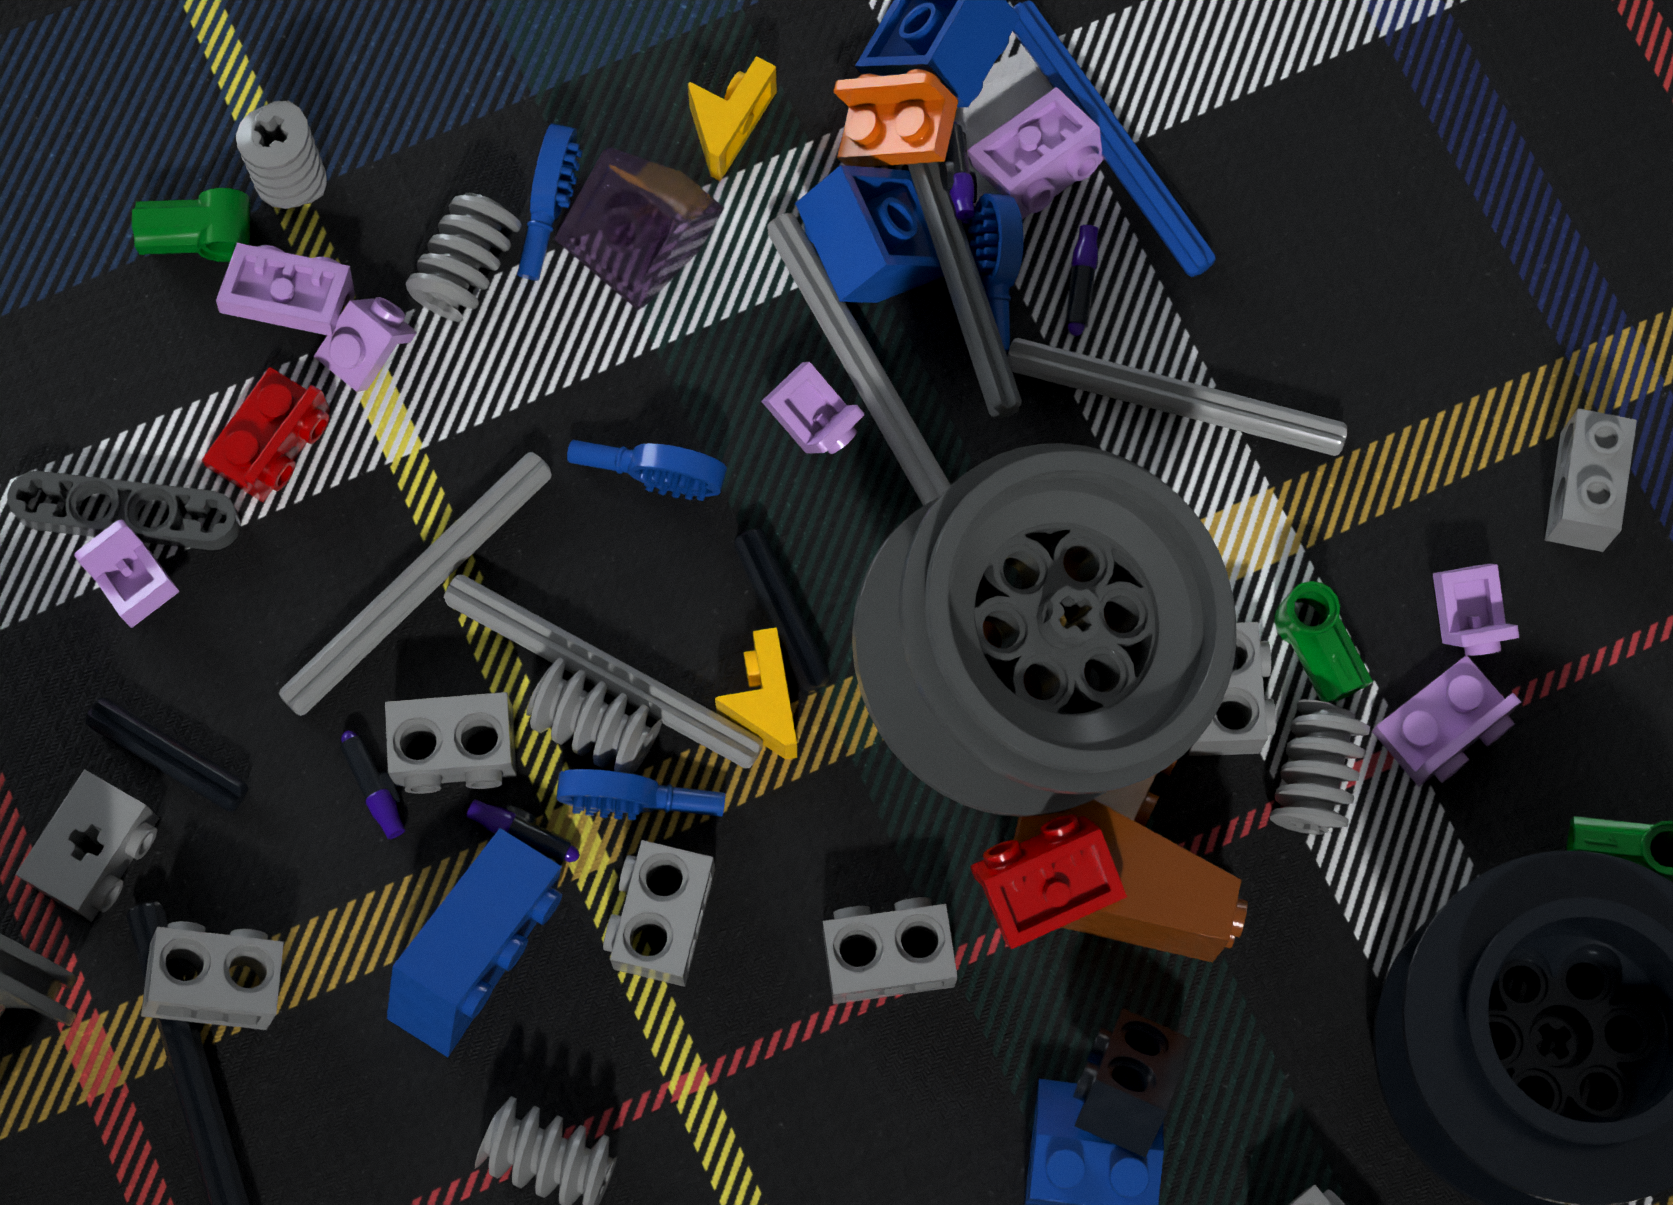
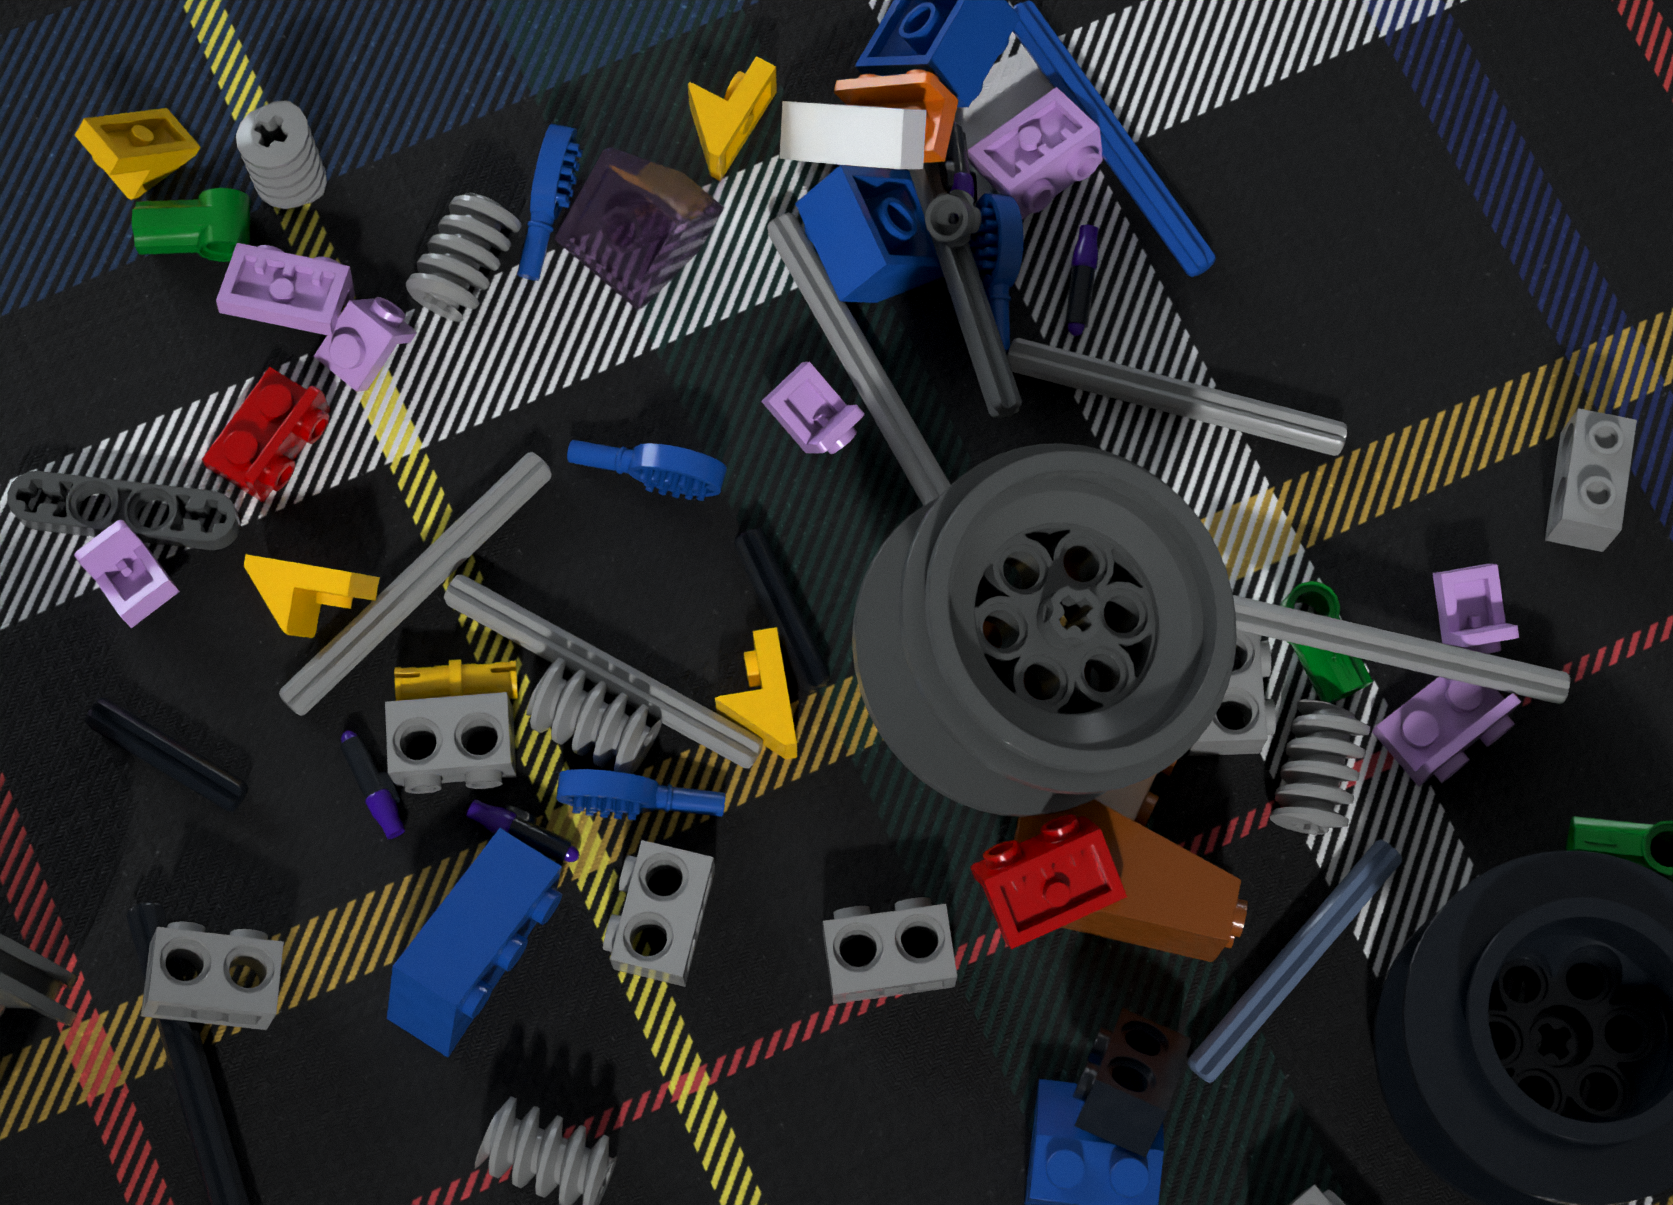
light grey brick [15,769,159,922] -> none
none -> yellow slope [75,108,201,200]
none -> yellow slope [244,554,380,638]
none -> yellow pin [394,659,518,701]
none -> white slope [780,101,927,169]
none -> dark grey plate [925,189,981,247]
none -> sand blue axle [1187,840,1402,1083]
none -> light grey axle [1233,595,1571,704]

